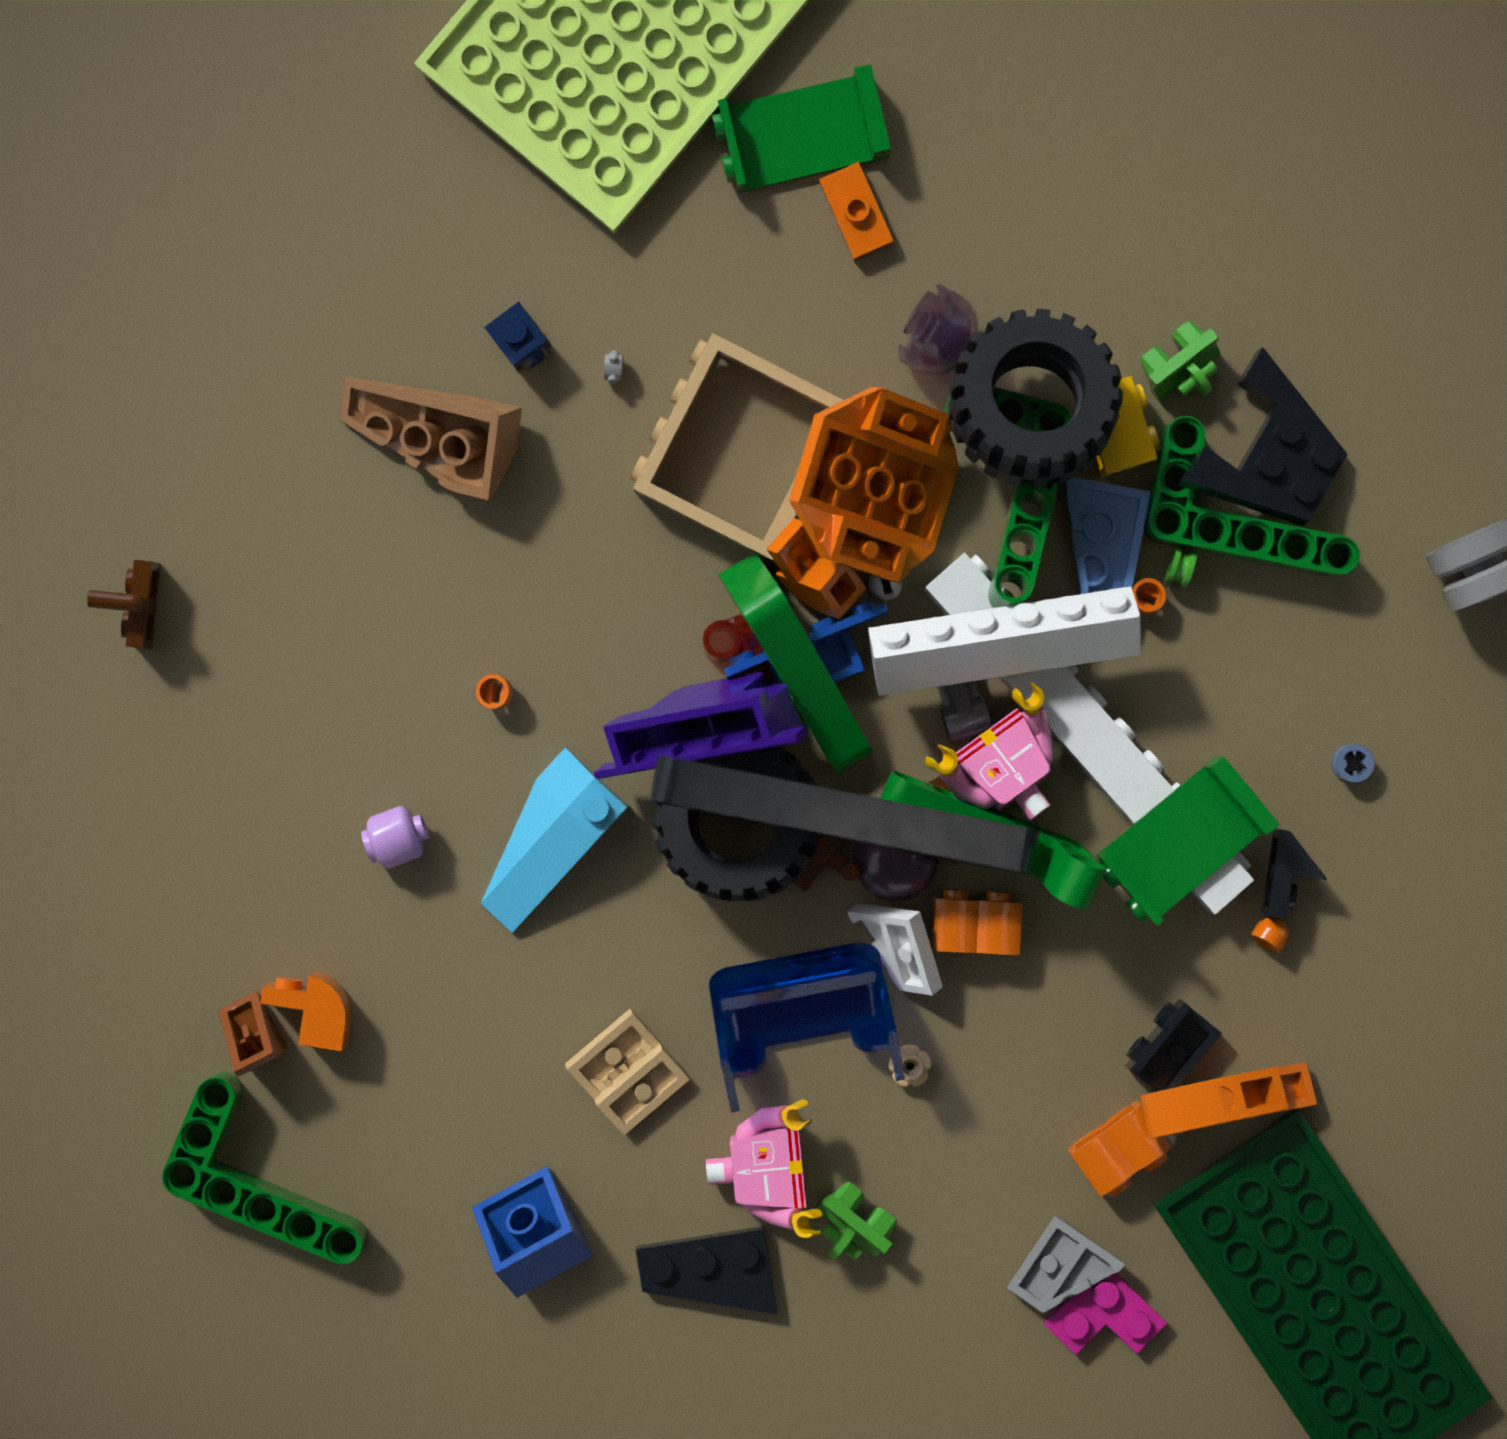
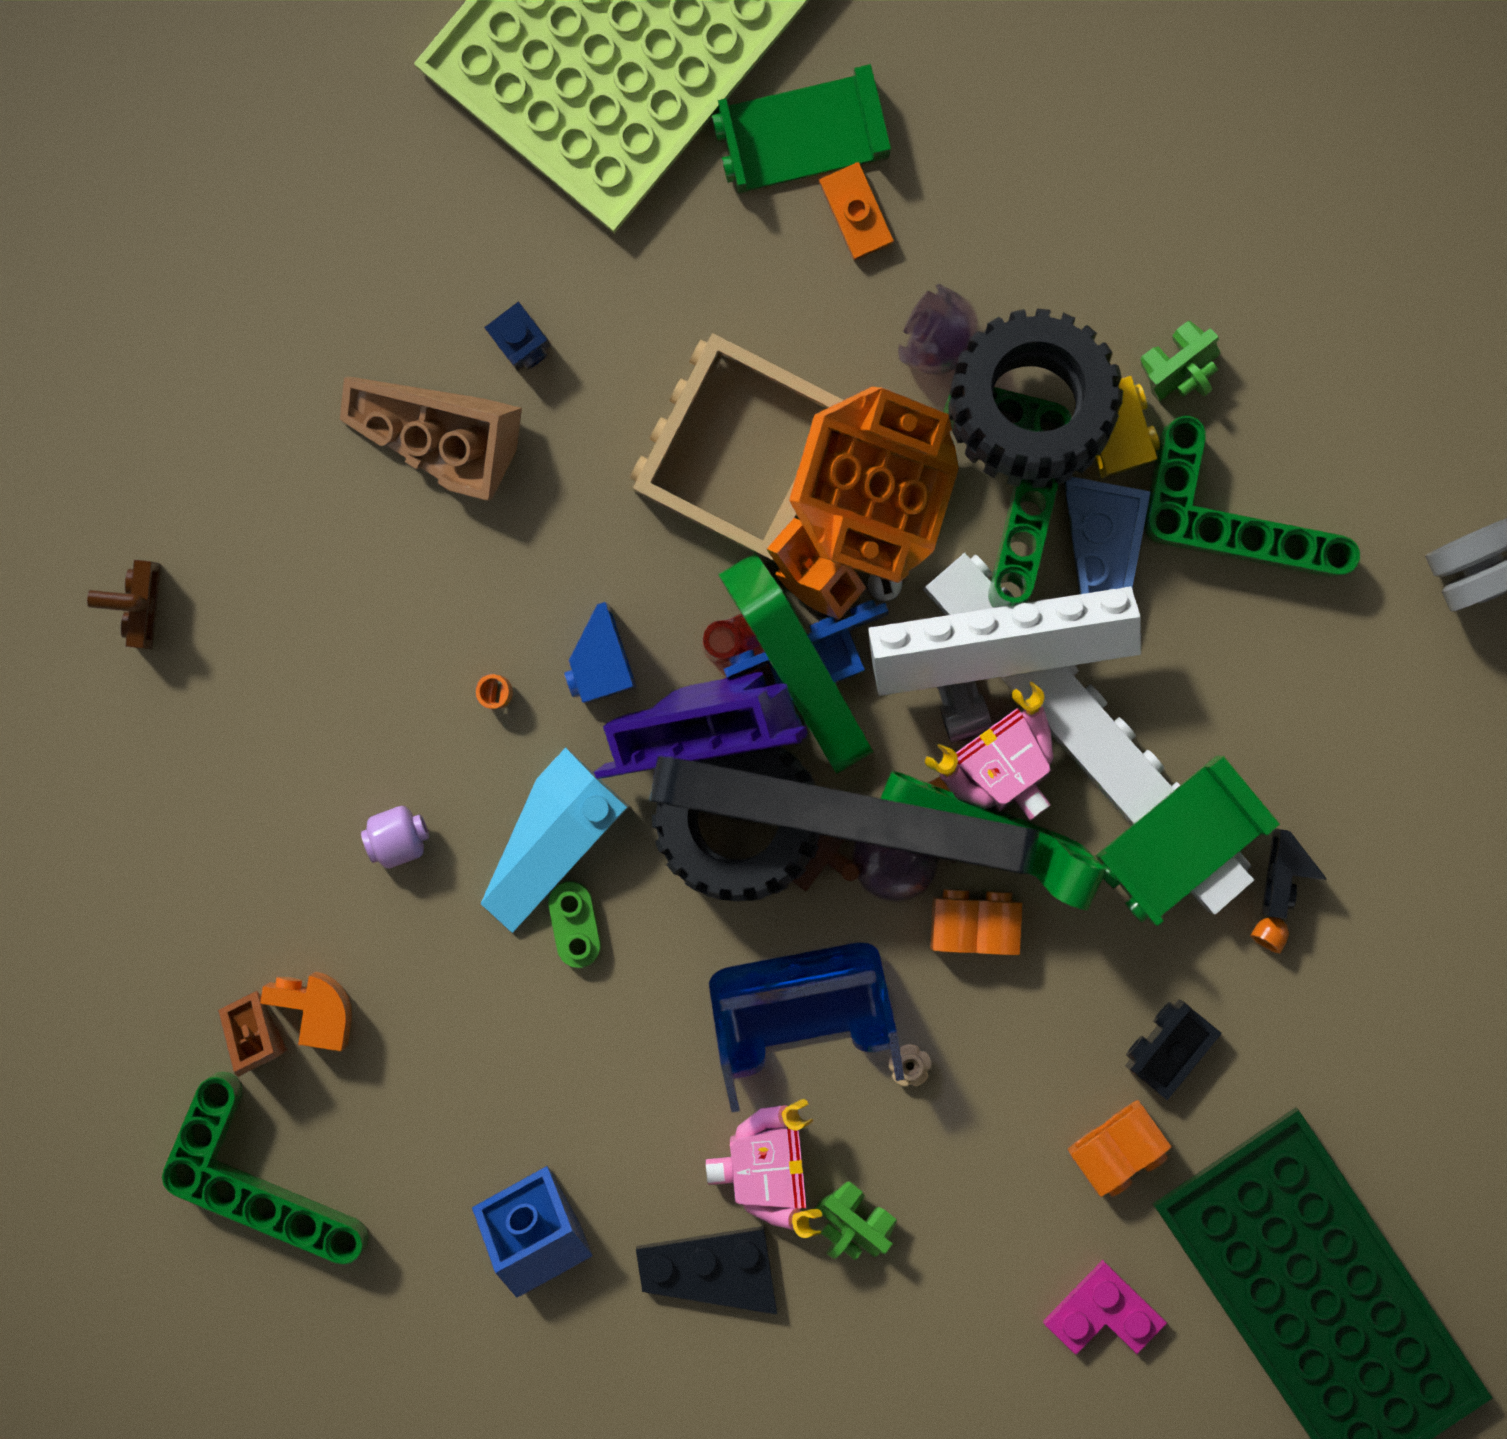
tan slope [565,1008,690,1135] -> none
light grey piece [604,350,623,385] -> none
white wing [847,903,943,996] -> none
light grey wing [1007,1215,1126,1313] -> none
orange hinge [1132,578,1166,615] -> none
orange slope [1140,1062,1317,1139] -> none
bright green bush [1164,545,1197,588] -> none
black wing [1178,347,1347,526] -> none
sand blue bush [1331,744,1375,783] -> none
none -> bright green plate [548,881,601,968]
none -> blue slope [564,602,637,703]

